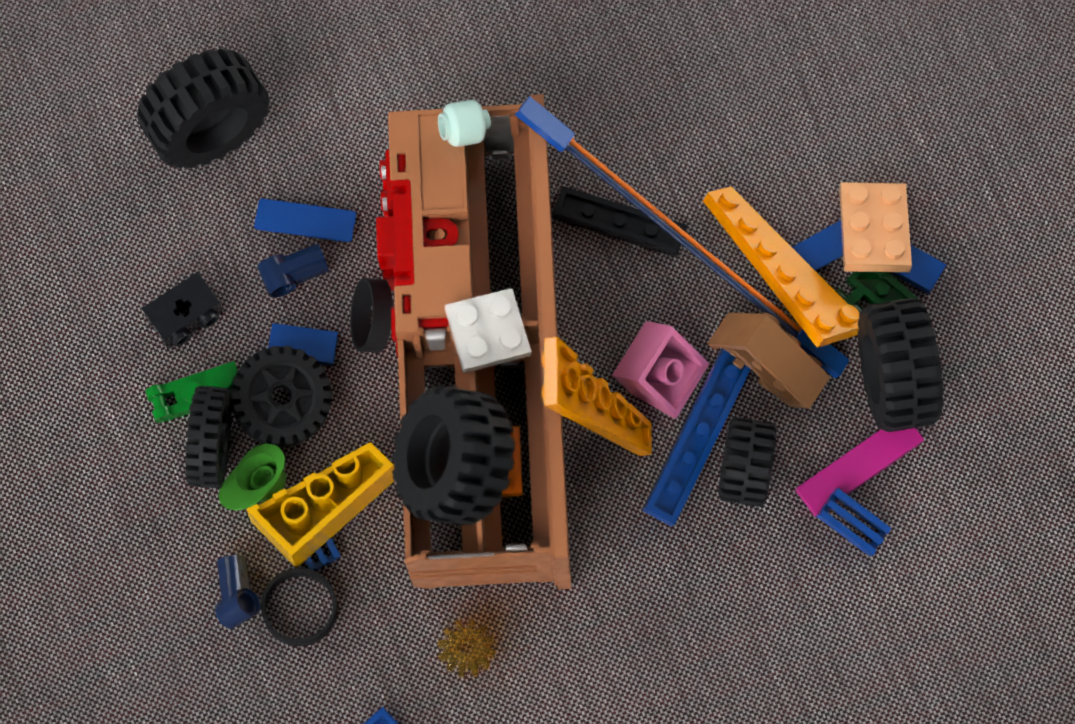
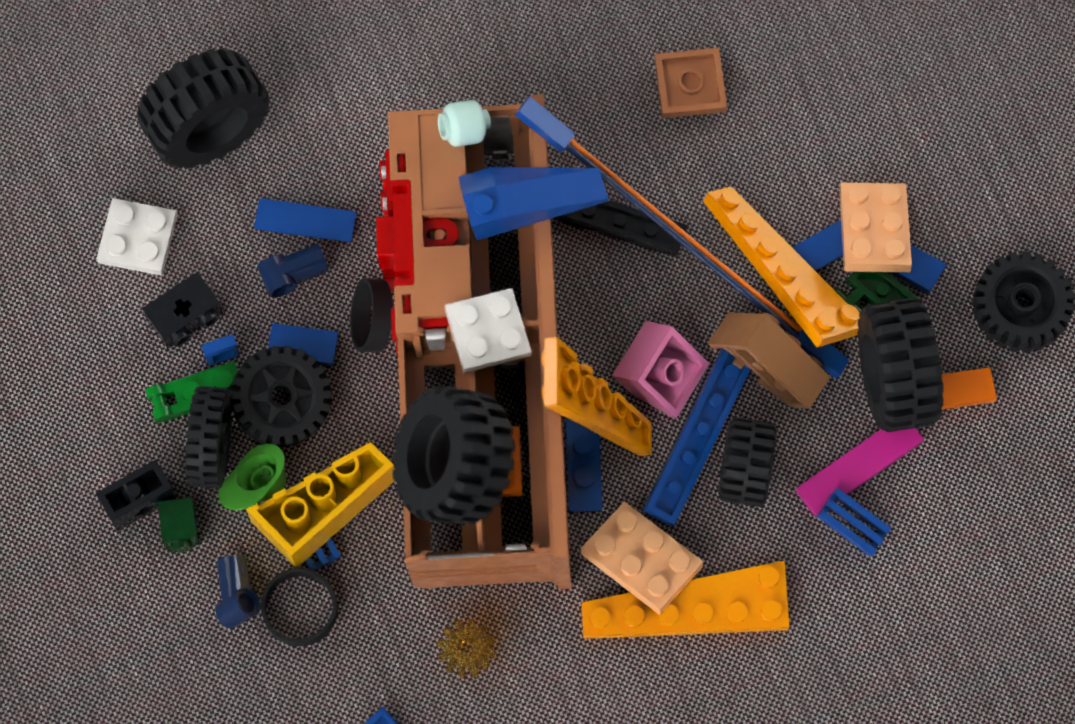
none -> white plate [96,198,178,276]
none -> black brick [96,459,177,532]
none -> dark green brick [158,497,200,553]
none -> blue tile [201,334,240,366]
none -> blue wedge [459,167,609,241]
none -> blue piece [565,418,603,512]
none -> light nougat plate [580,501,704,615]
none -> light orange wing [581,561,789,639]
none -> nougat plate [654,47,727,119]
none -> orange tile [942,367,997,410]
none -> black wheel [972,251,1074,353]

